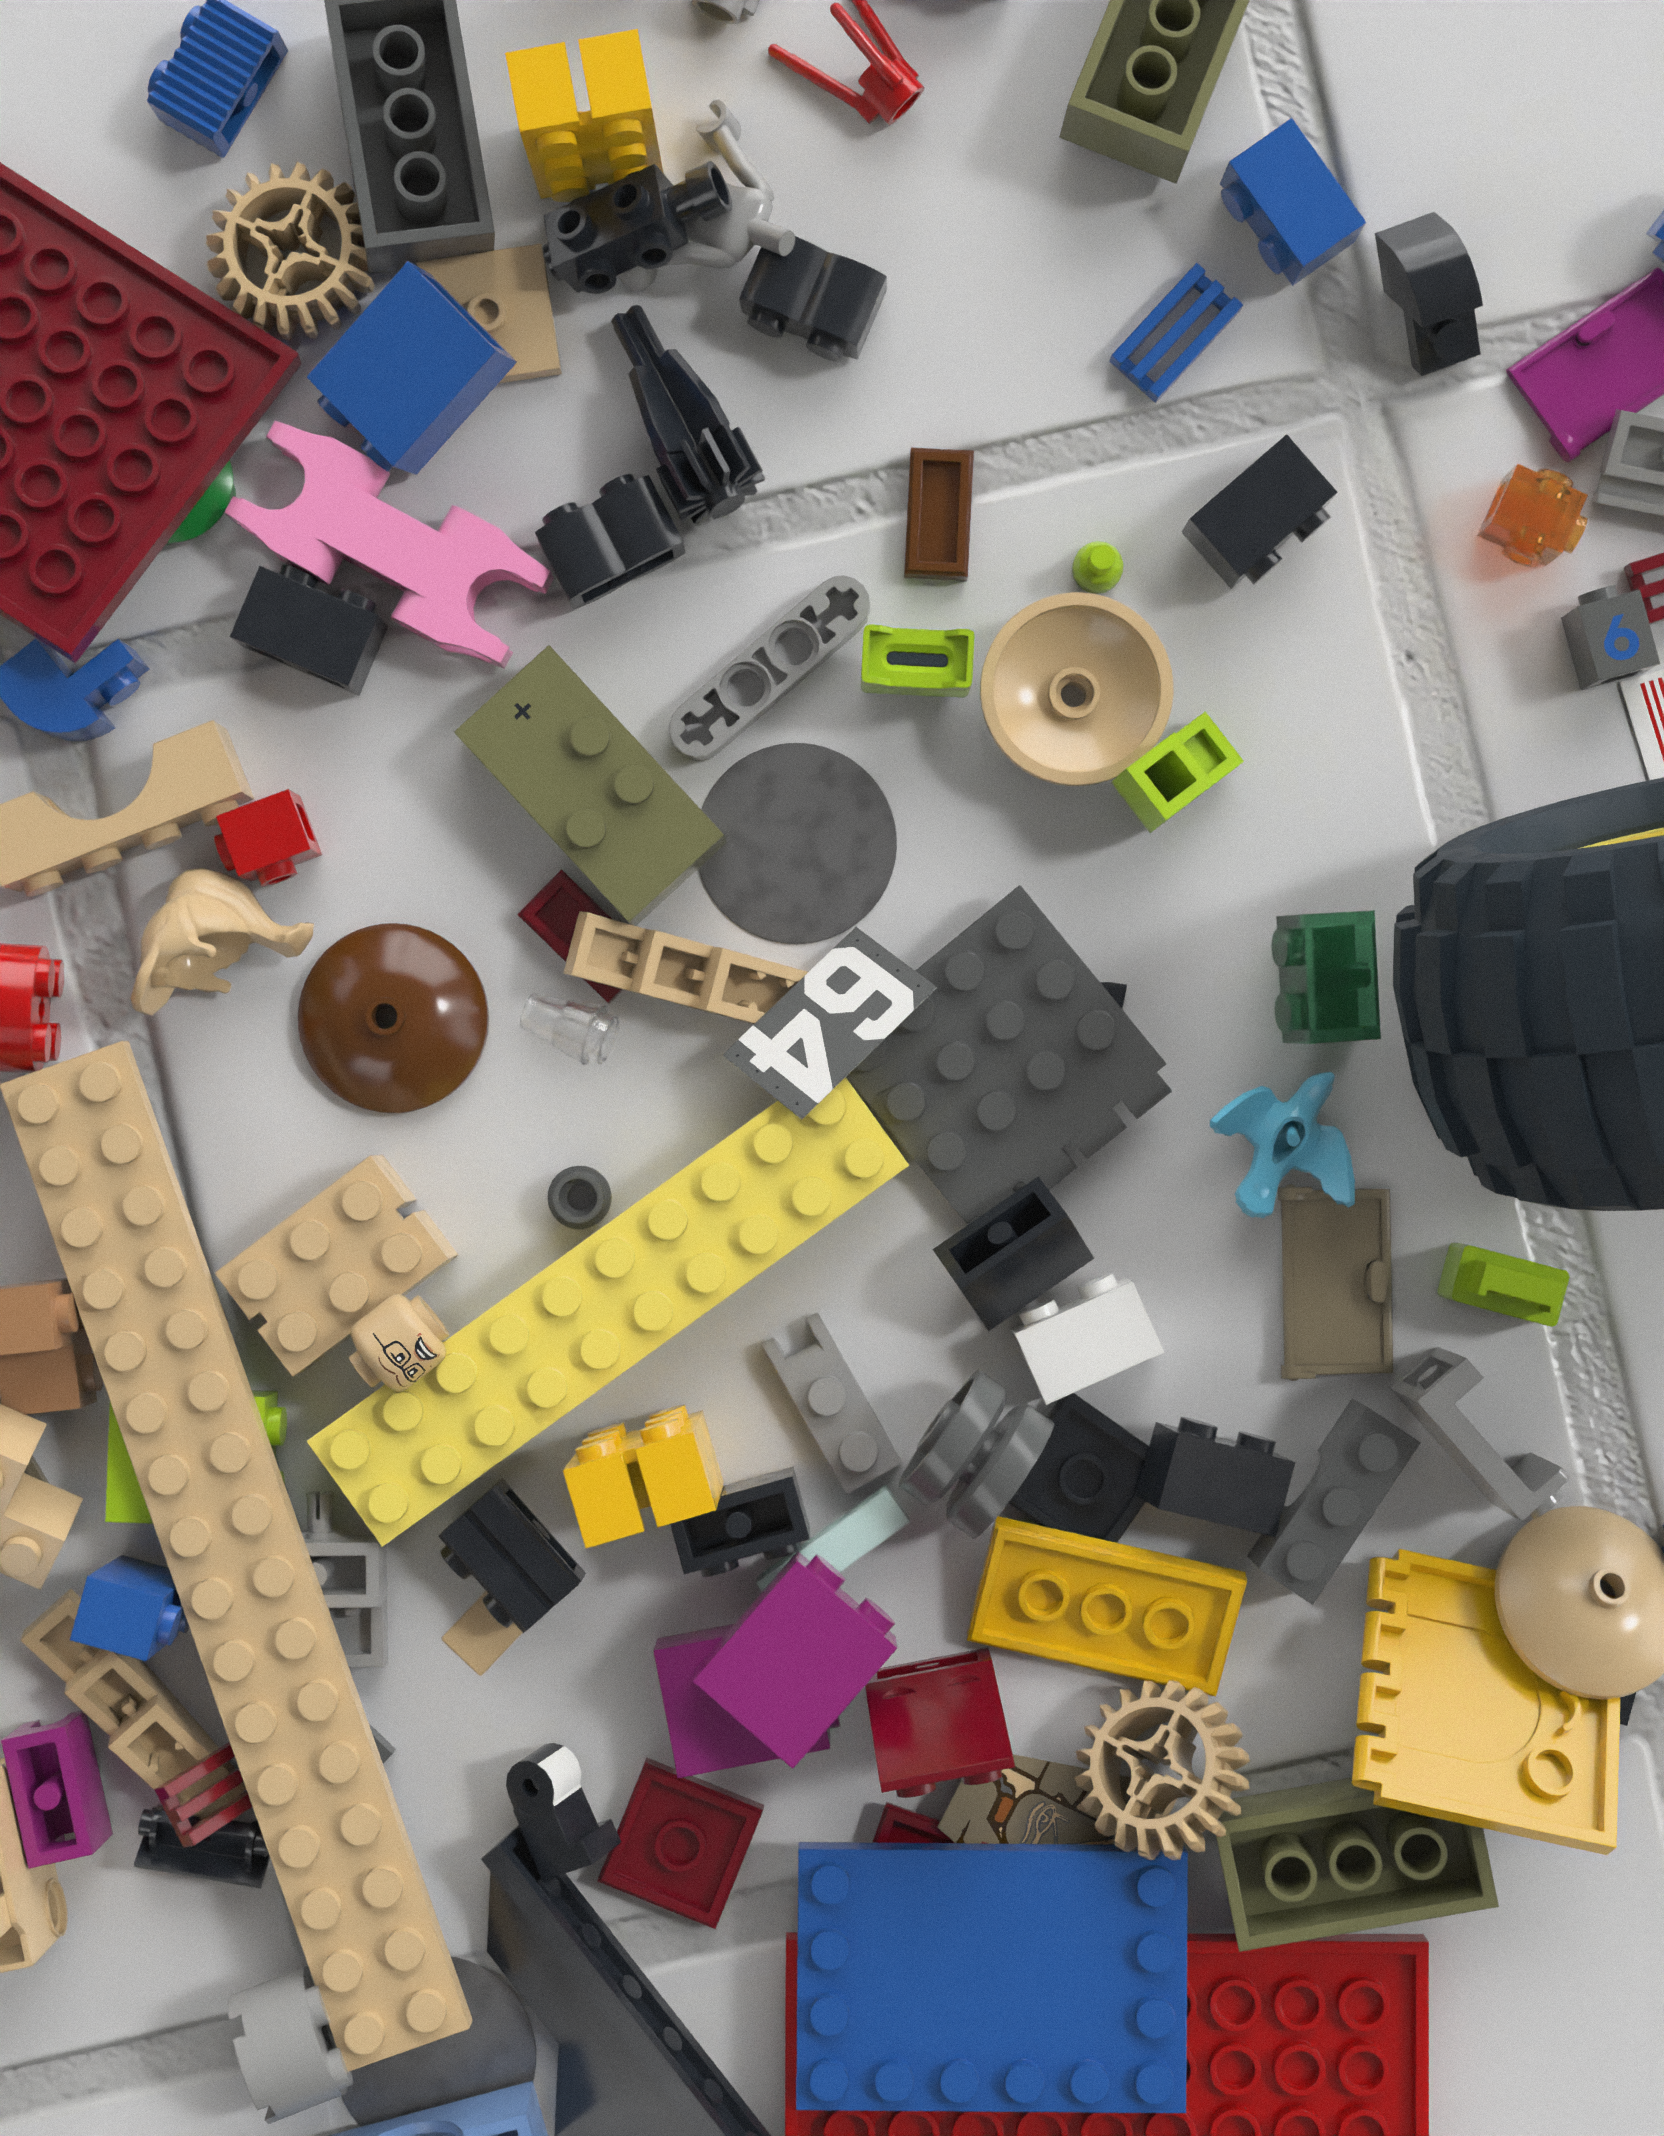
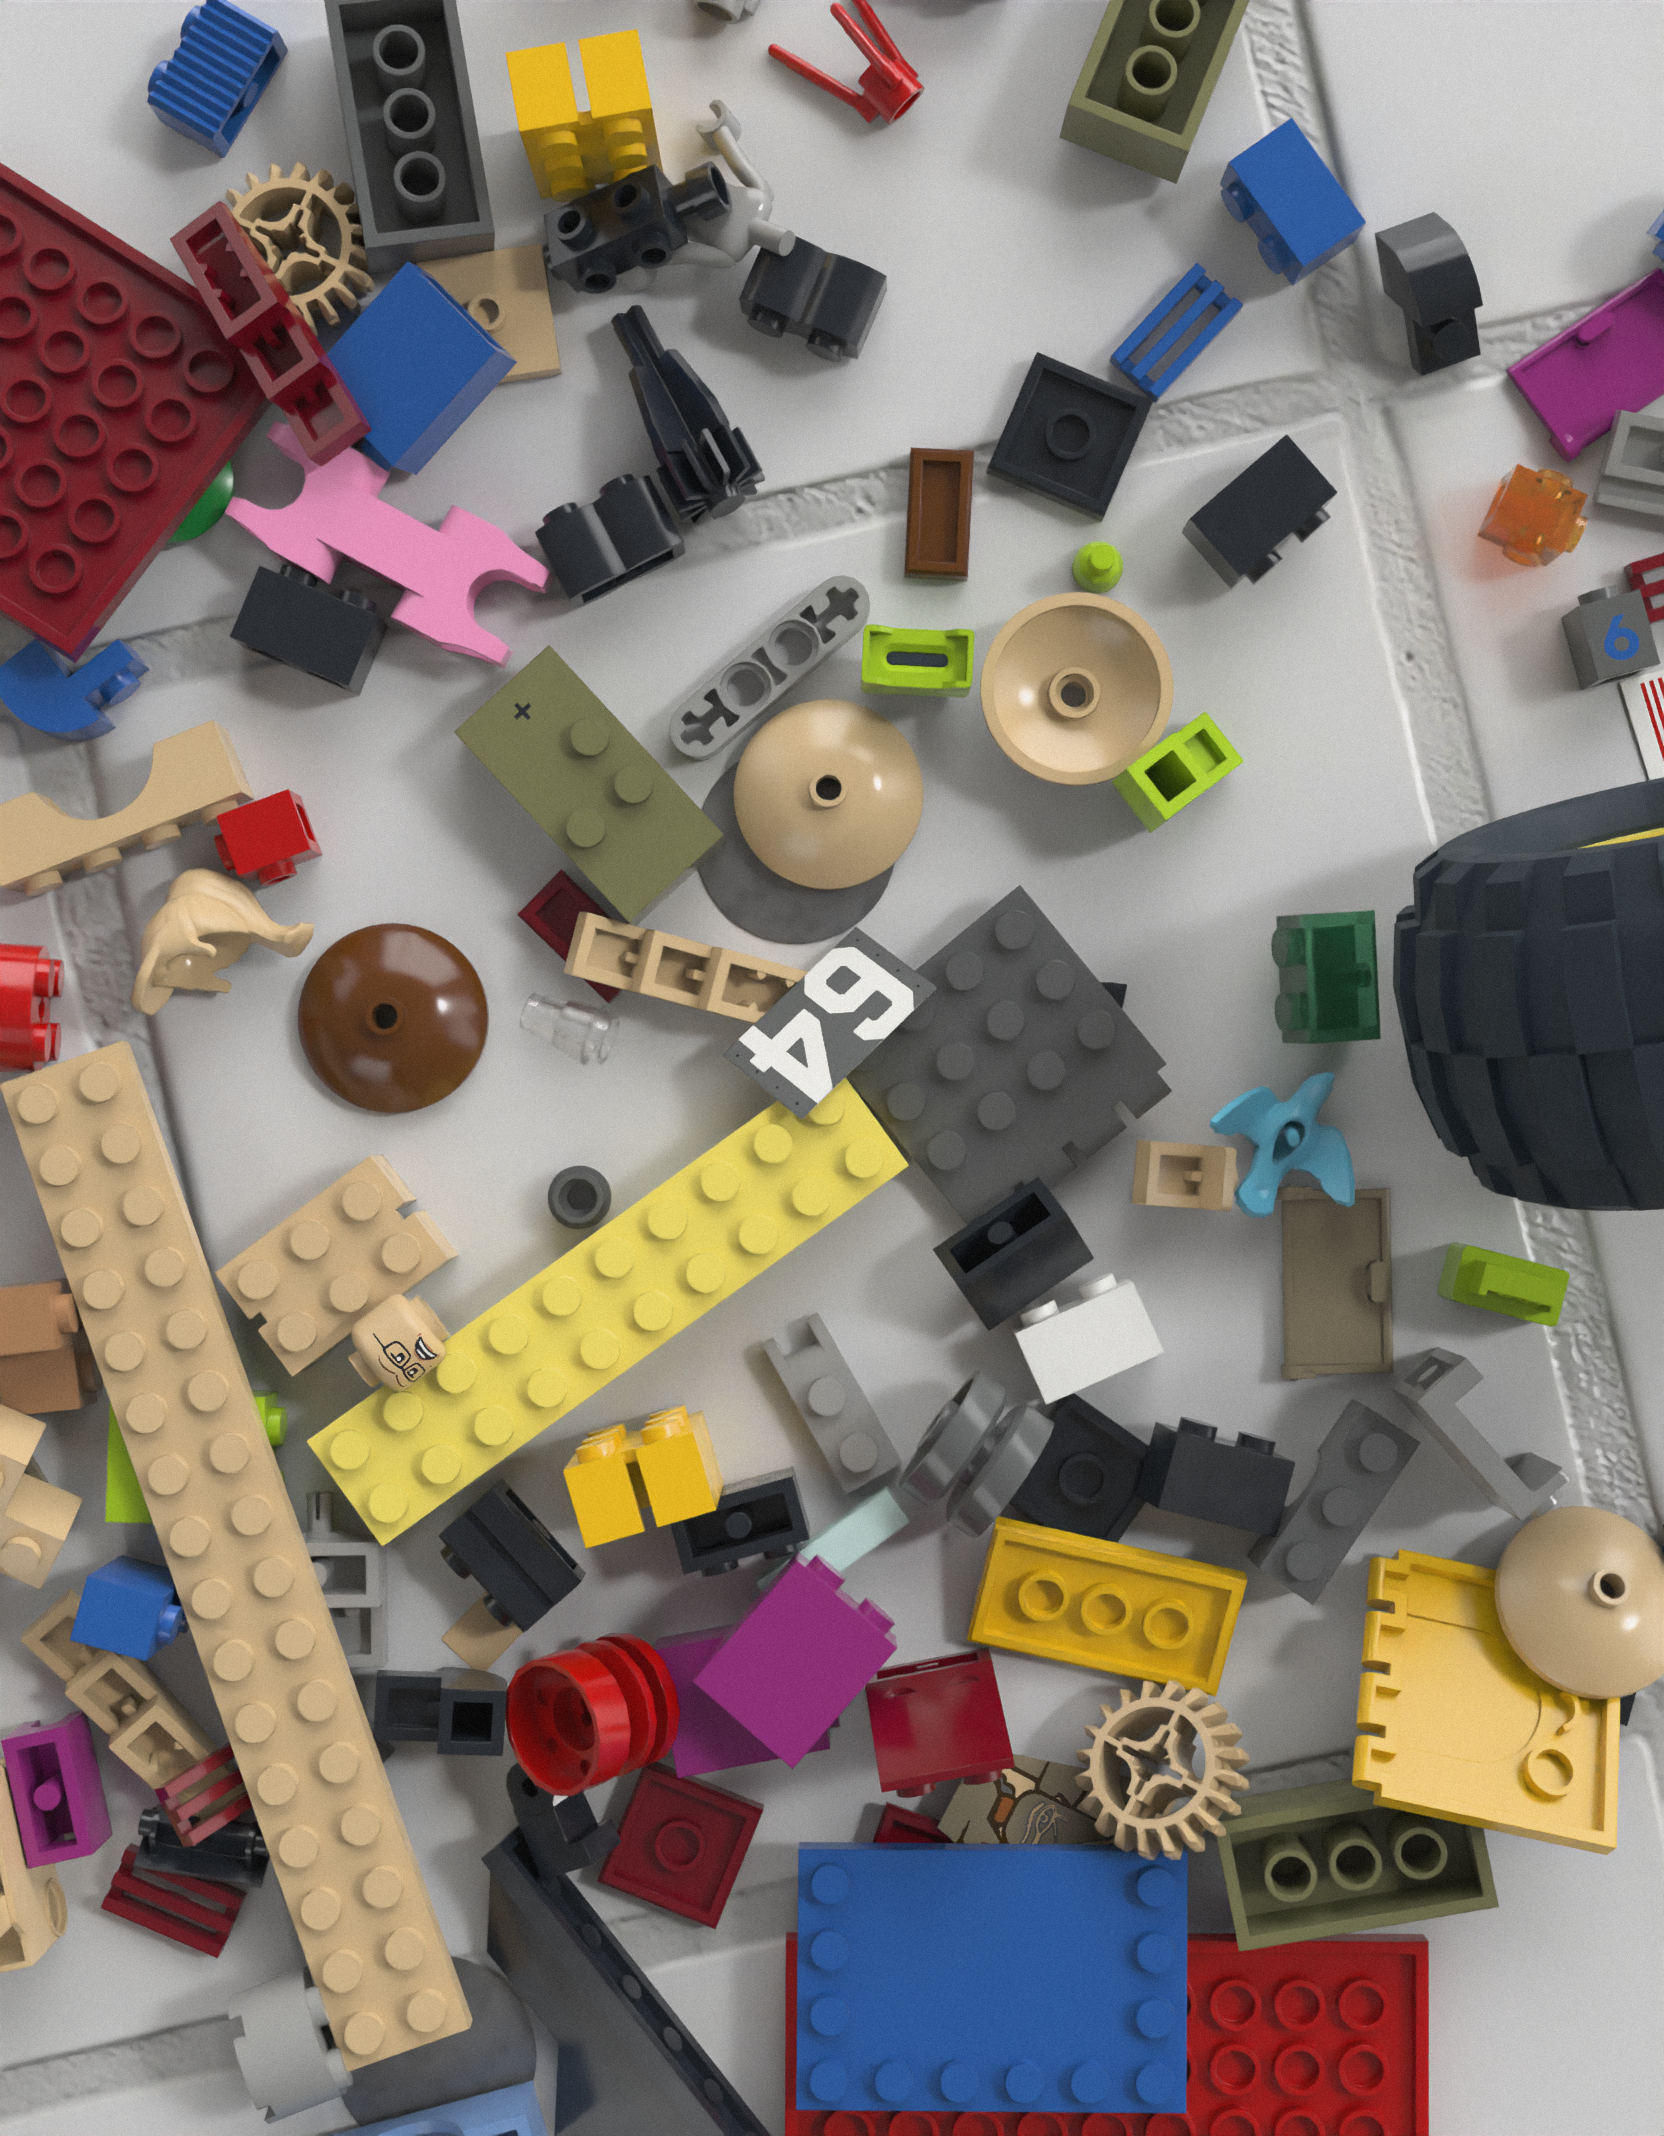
none -> dark red tile [100,1843,247,1958]
none -> dark red slope [170,201,372,467]
none -> black brick [373,1667,507,1756]
none -> red wheel [505,1633,680,1796]
none -> tan dish [734,699,924,890]
none -> black tile [986,352,1153,522]
none -> tan bracket [1132,1140,1238,1212]

